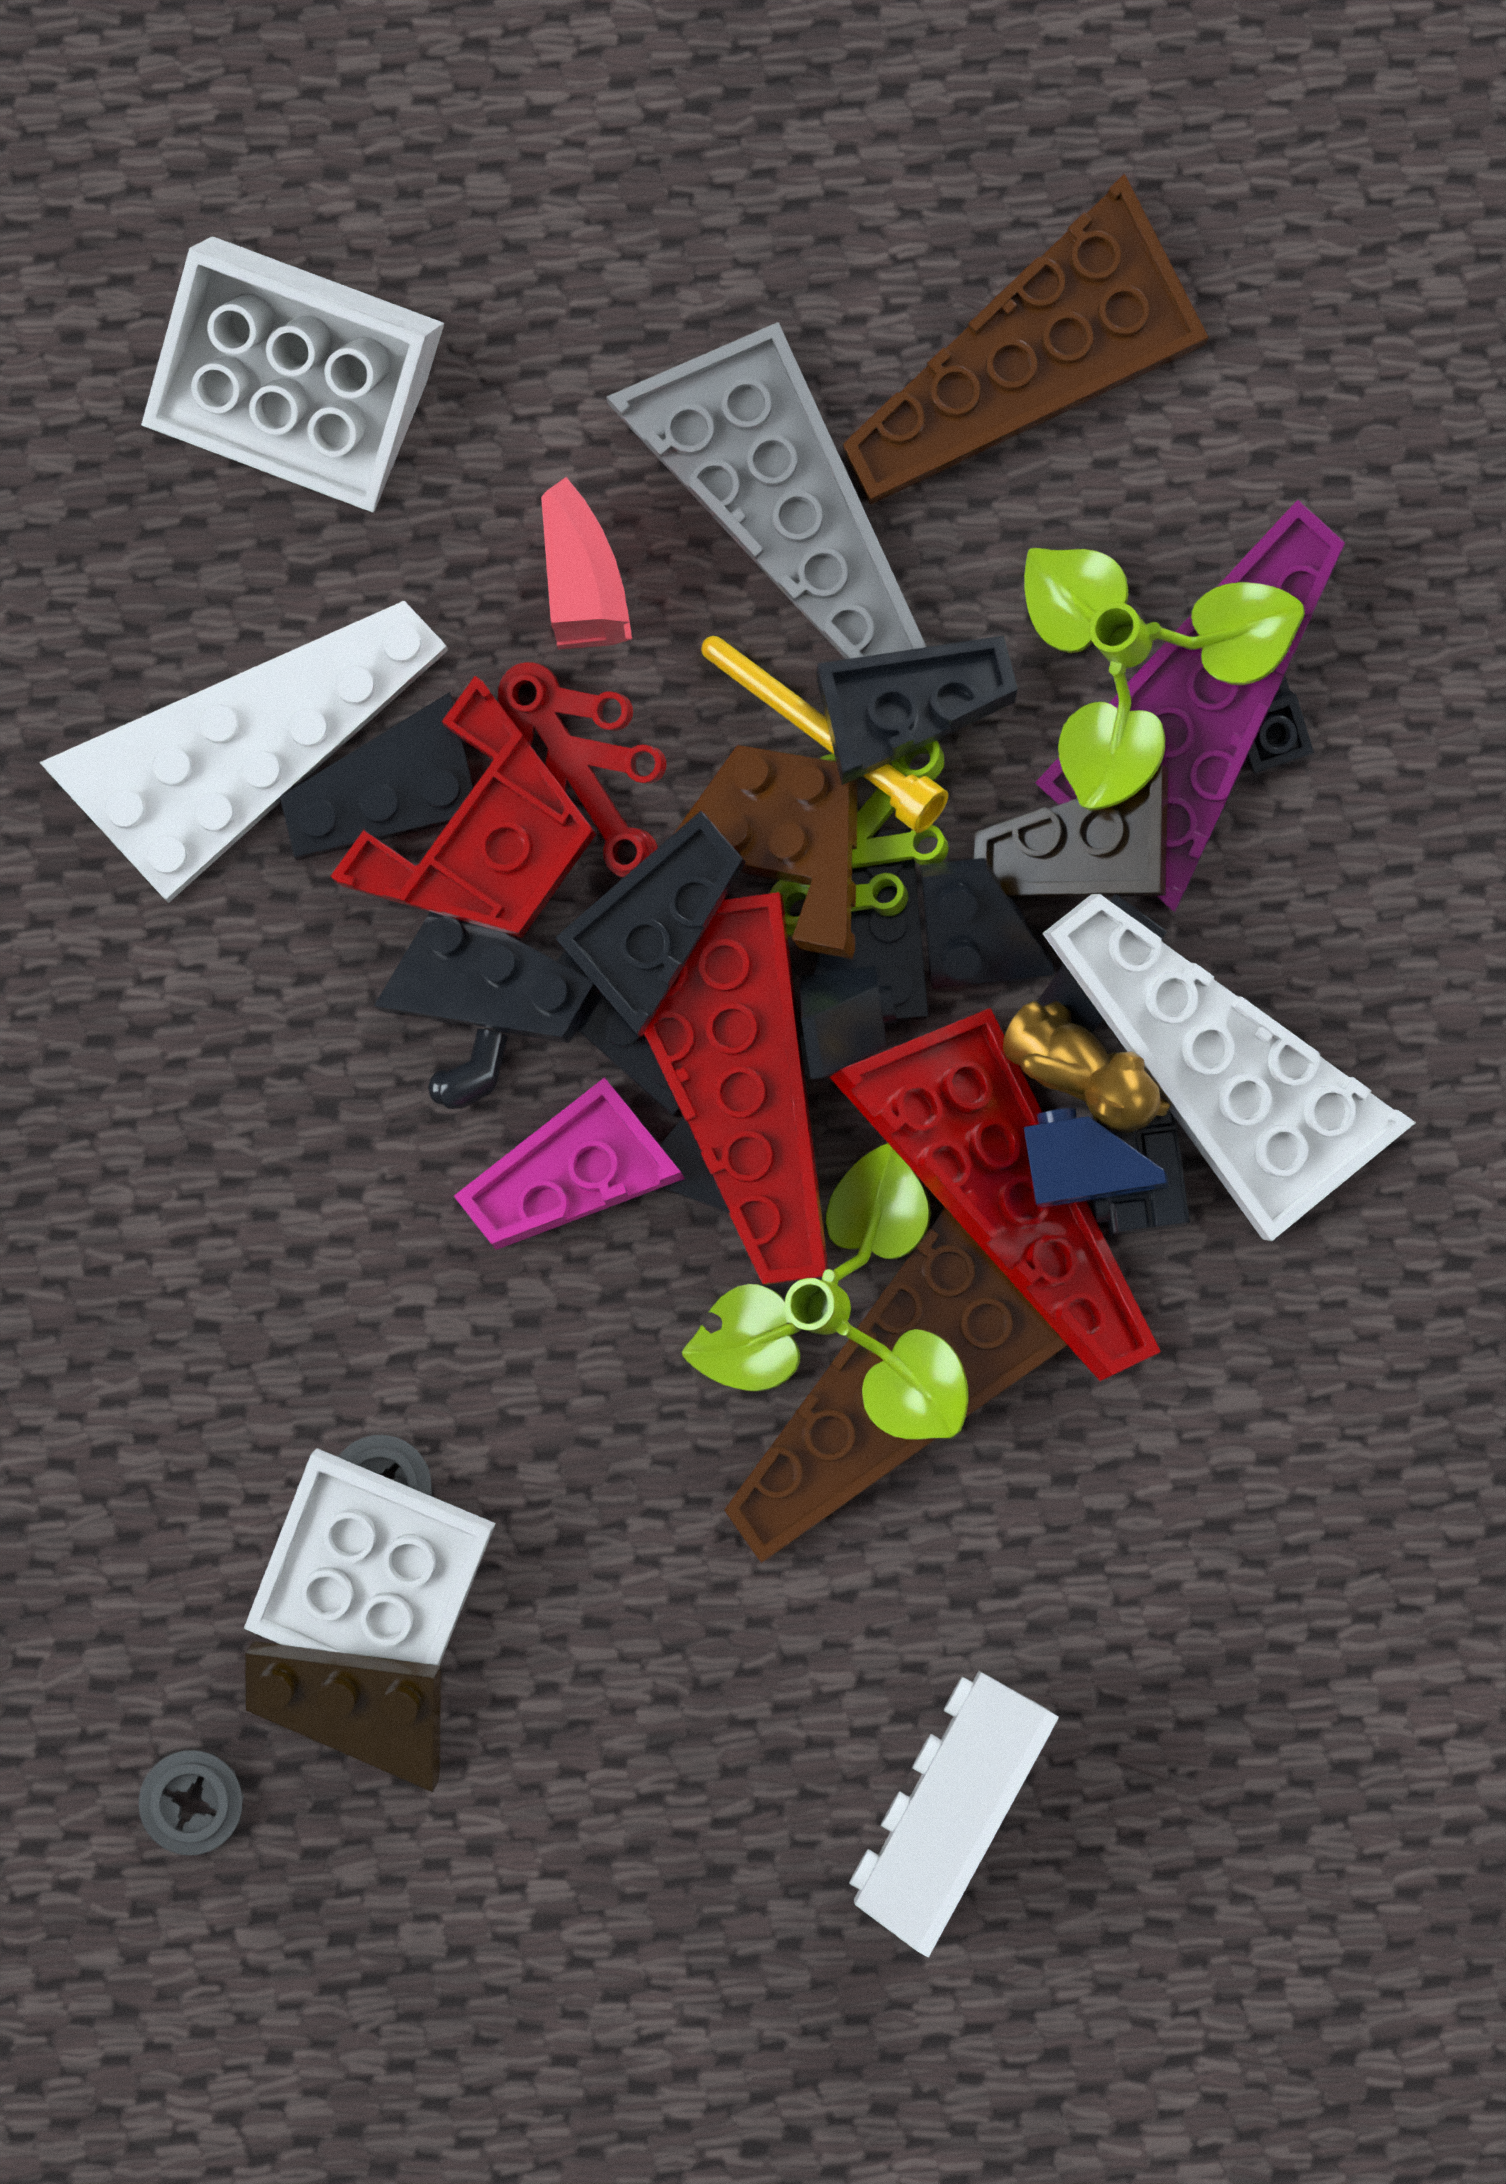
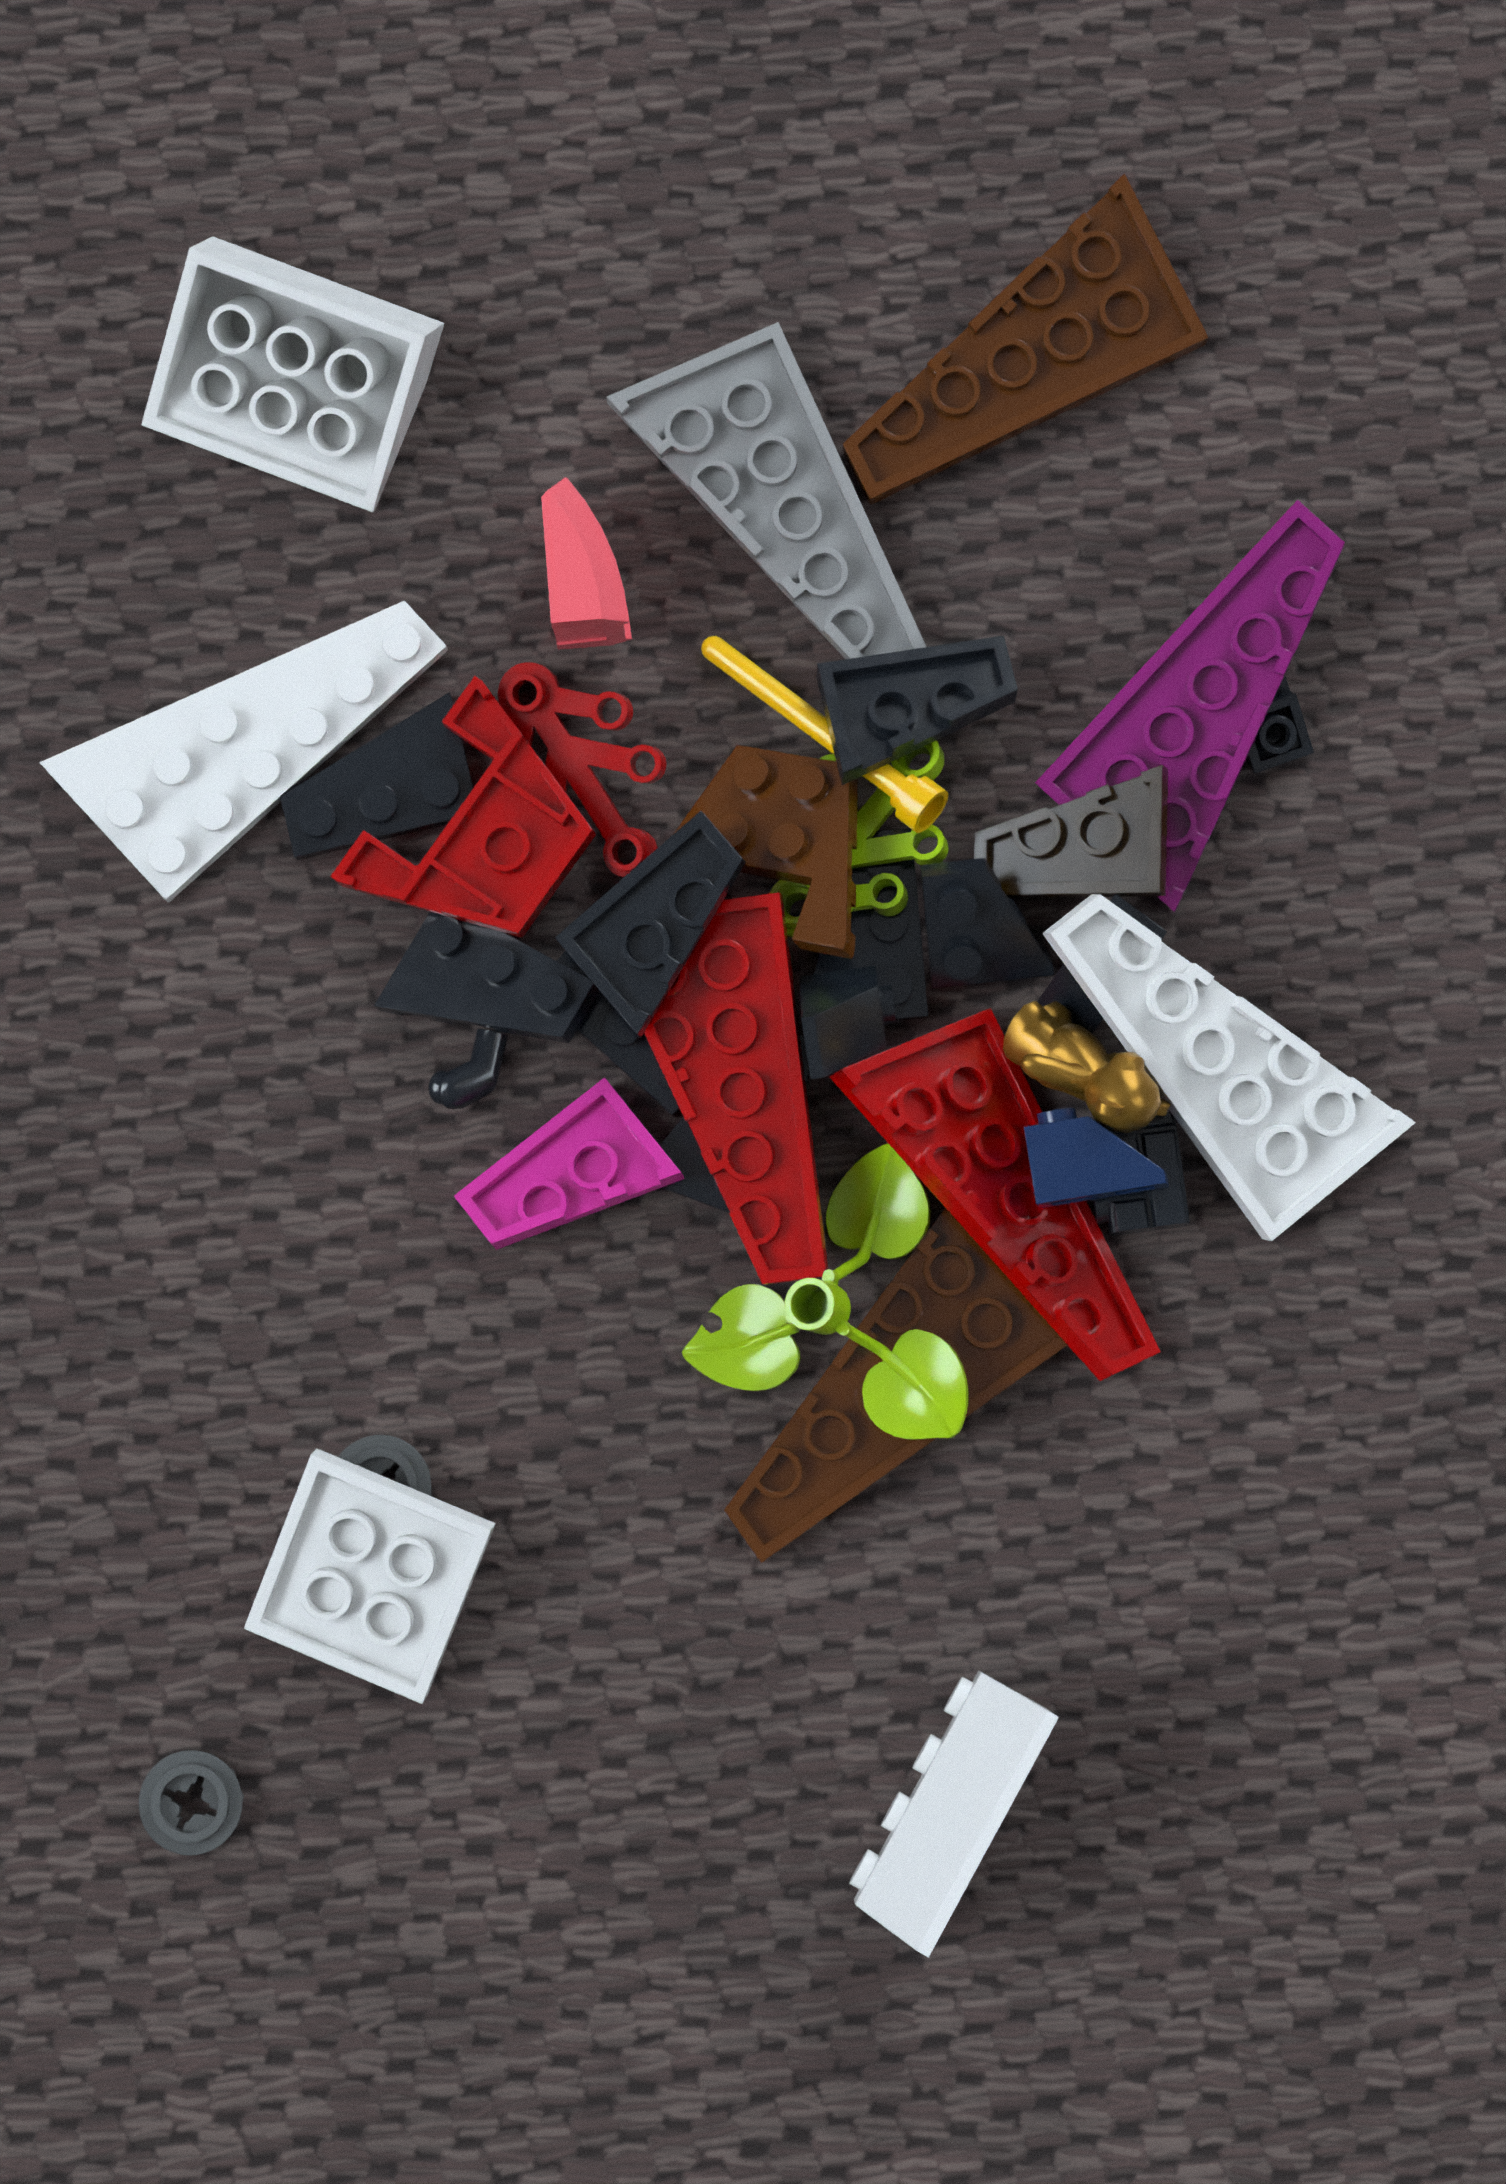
dark brown wing [245,1641,441,1792] -> none
lime plant [1024,548,1305,810] -> none

